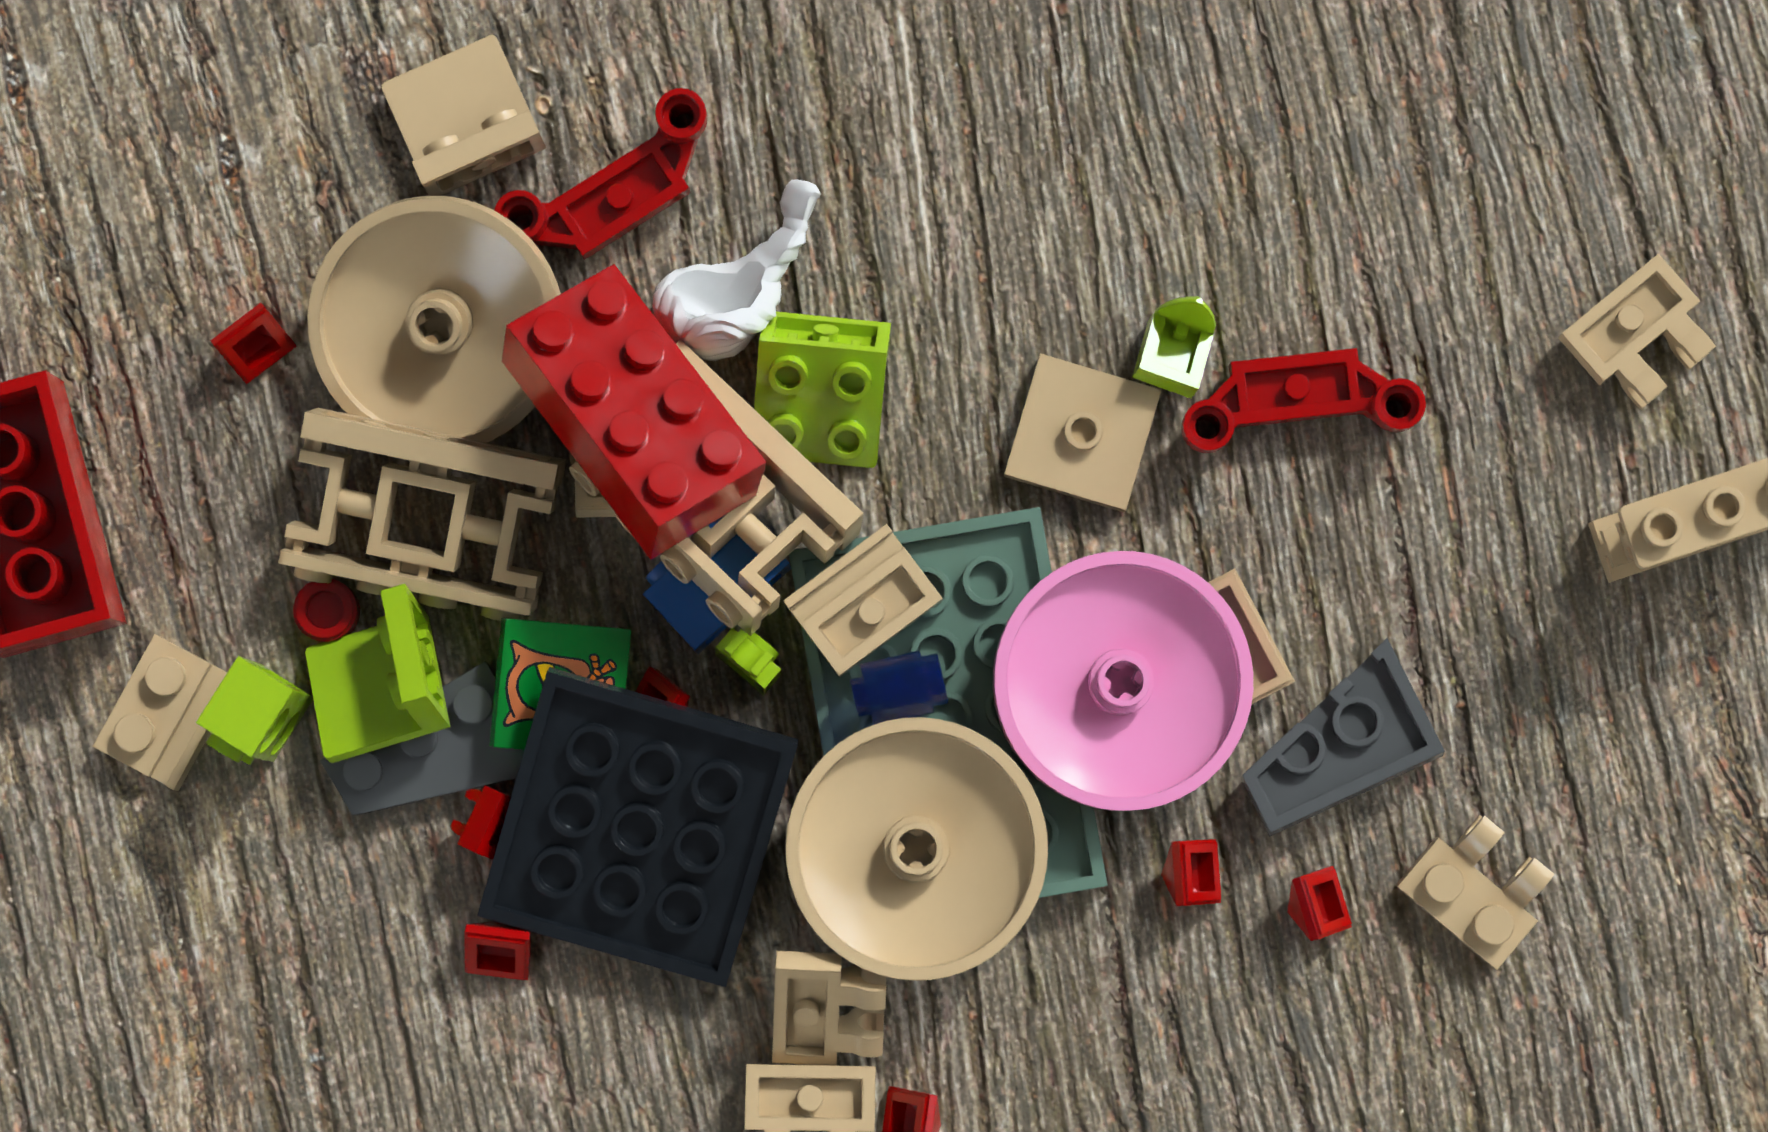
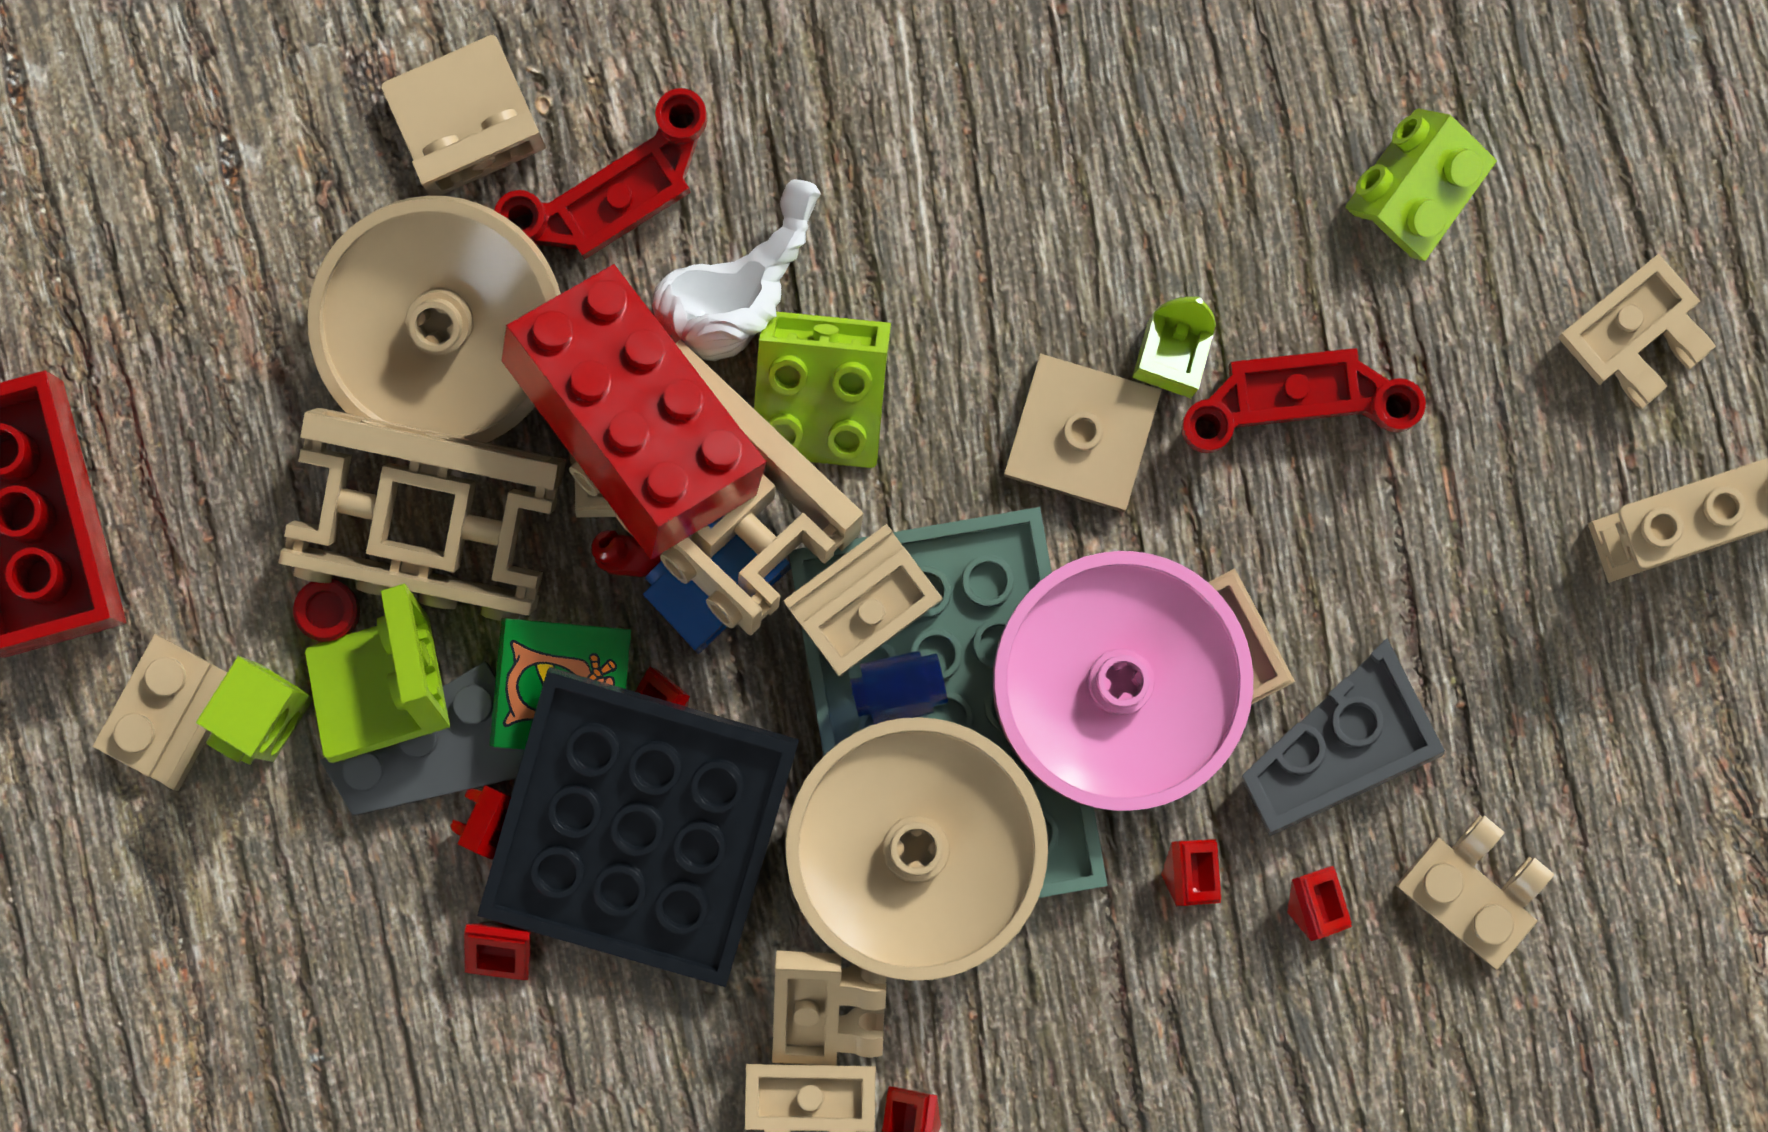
red slope [210,302,297,384] -> none
lime plate [715,628,781,696] -> none
none -> red arm [591,530,662,577]
none -> lime bracket [1346,108,1497,261]

